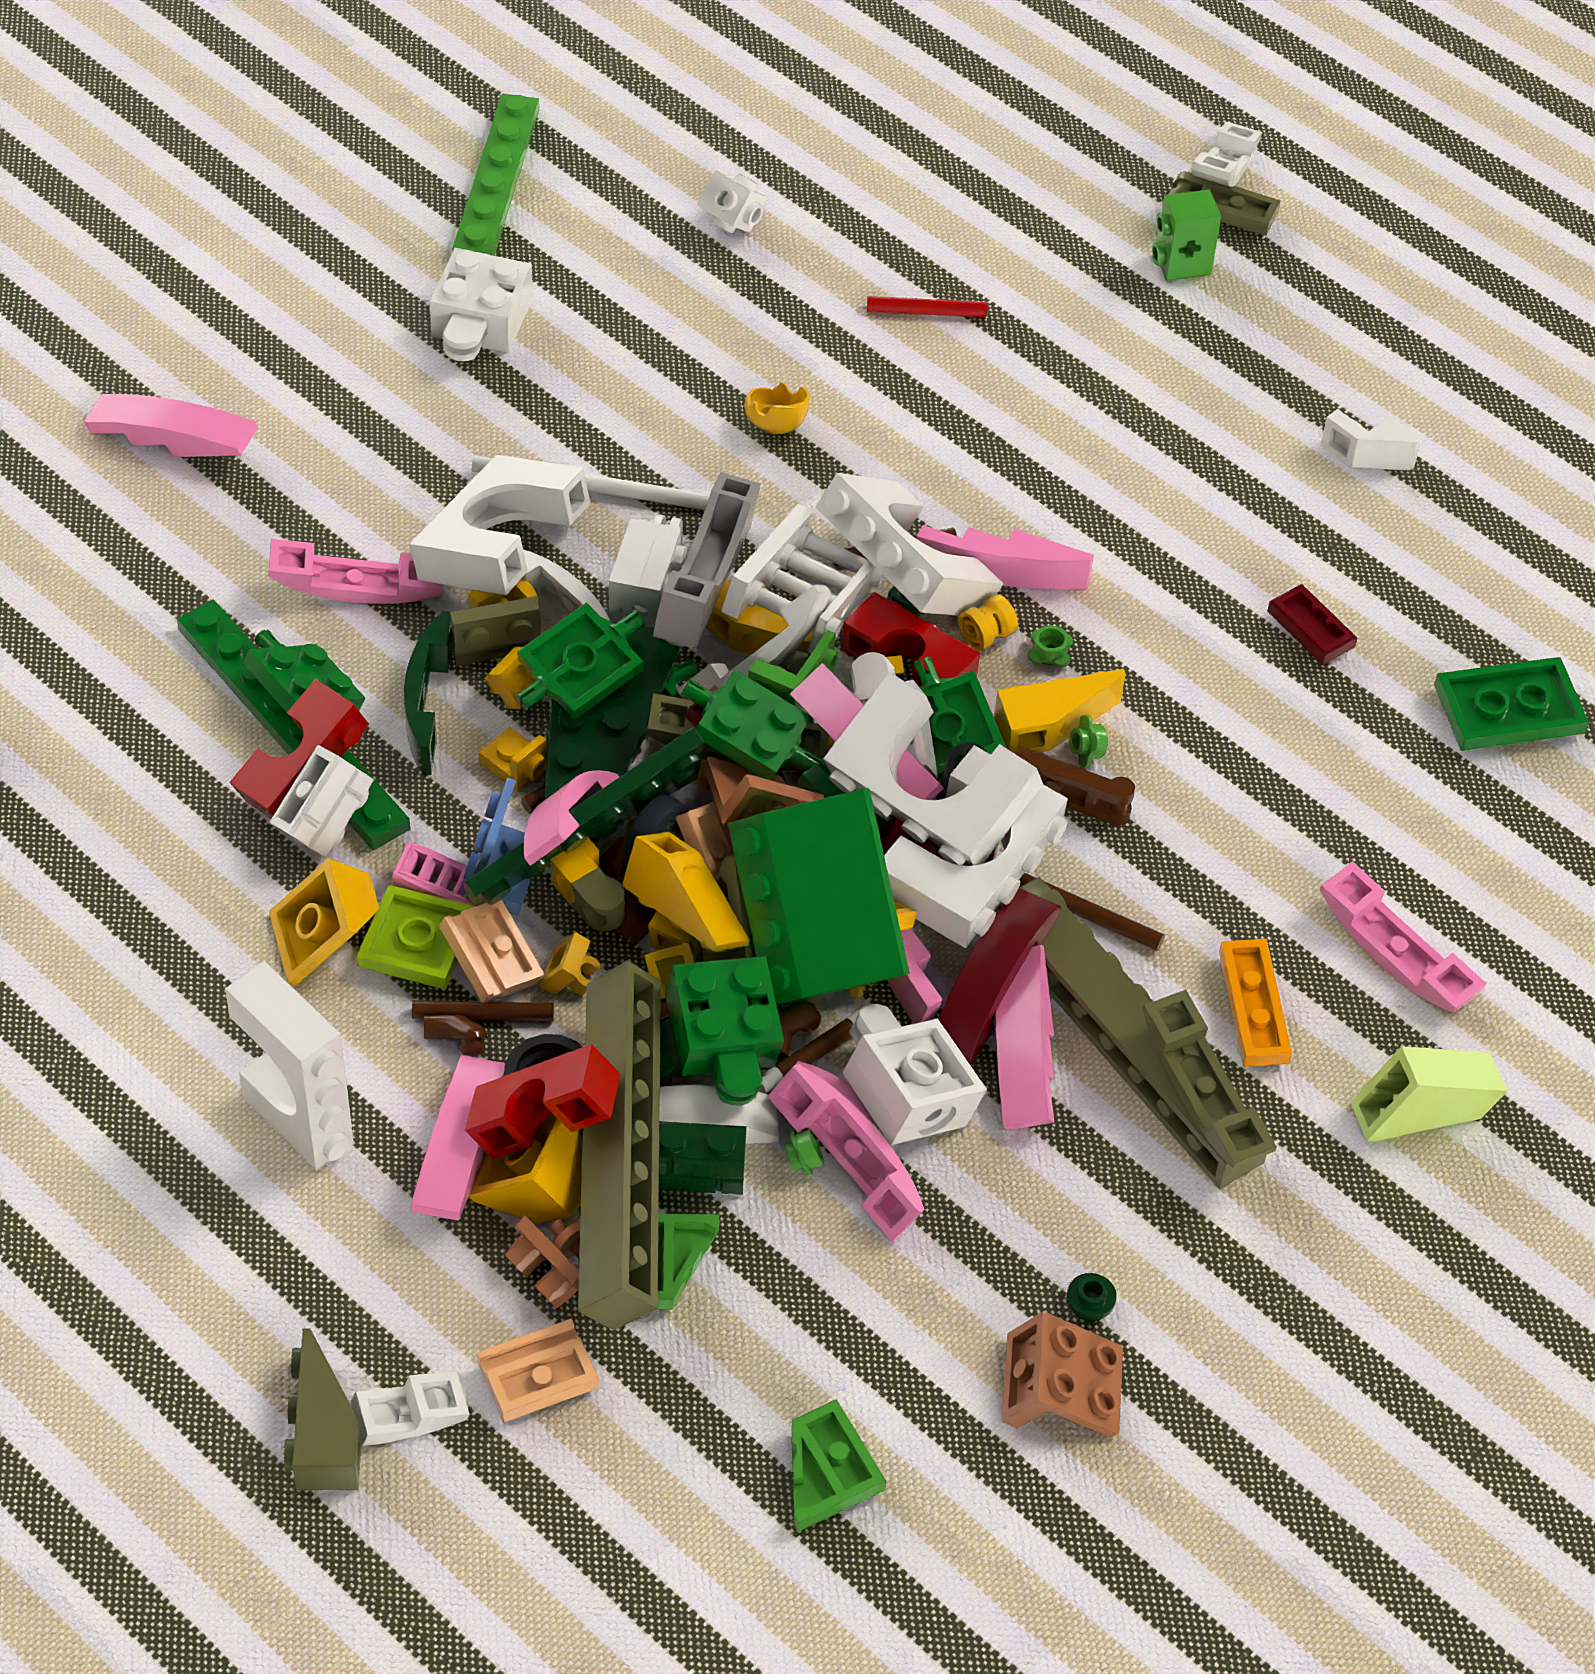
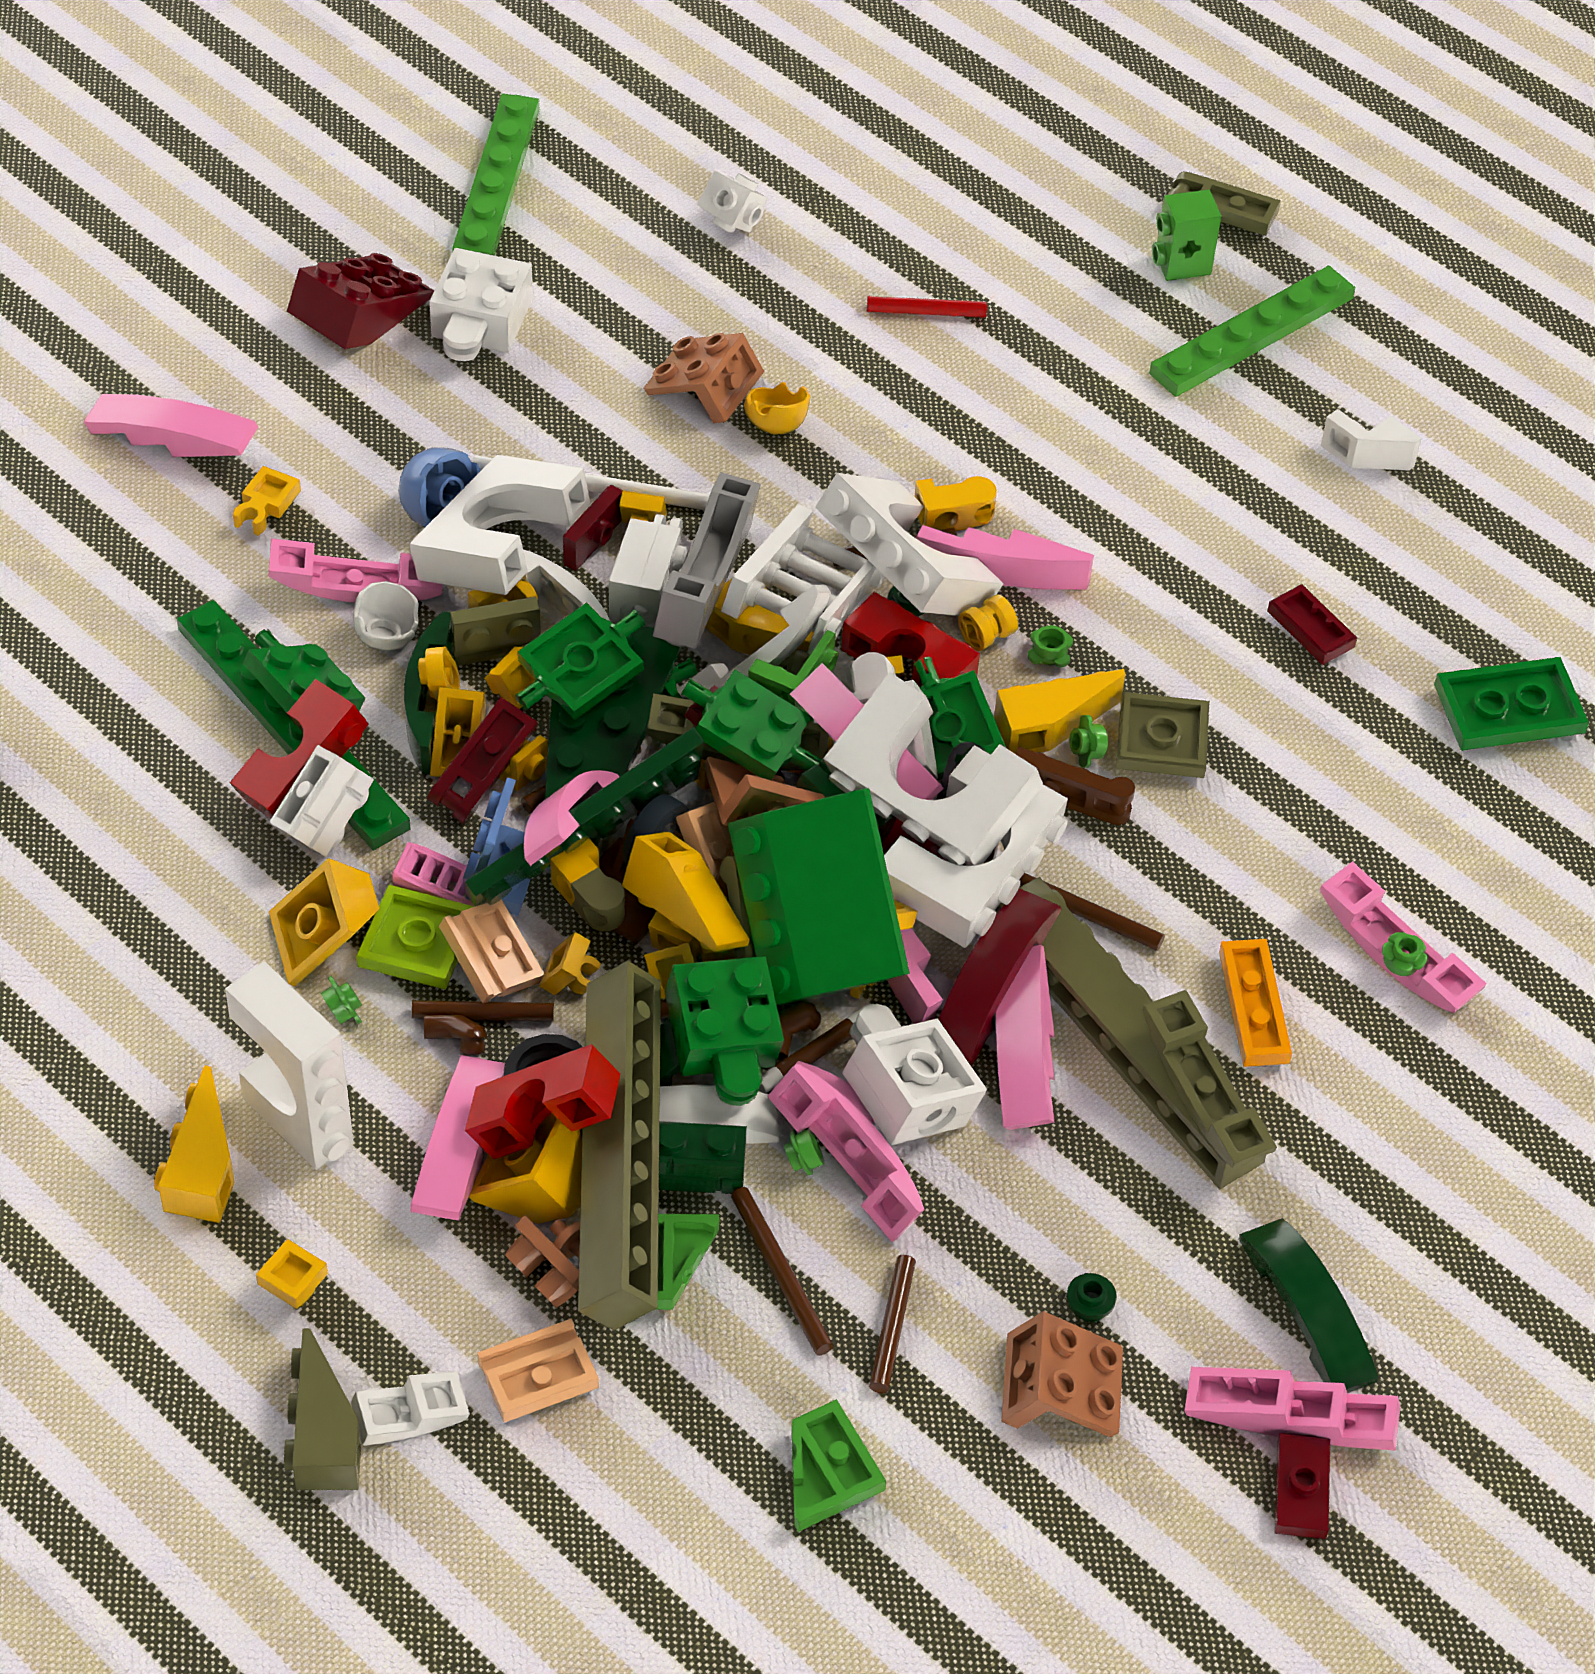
white slope [1191,122,1262,187] -> none
yellowish green slope [1350,1046,1507,1142] -> none
none -> yellow slope [154,1065,235,1223]
none -> yellow plate [233,466,301,536]
none -> yellow tile [256,1239,328,1309]
none -> dark red slope [286,253,434,349]
none -> bright green plate [321,975,362,1025]
none -> white hair [353,581,419,651]
none -> medium blue cylinder [398,447,481,528]
none -> yellow plate [418,647,461,702]
none -> dark red plate [427,697,538,825]
none -> yellow slope [430,687,486,780]
none -> dark red plate [563,485,623,571]
none -> yellow tile [619,491,667,523]
none -> nougat bracket [644,333,765,423]
none -> reddish brown bar [731,1187,833,1356]
none -> reddish brown bar [869,1255,916,1393]
none -> yellow leg [914,476,997,531]
none -> olive plate [1116,692,1210,778]
none -> bright green plate [1149,265,1356,397]
none -> bright pink slope [1185,1367,1401,1451]
none -> dark green slope [1238,1218,1378,1393]
none -> dark red plate [1274,1433,1330,1539]
none -> bright green plate [1382,932,1428,976]

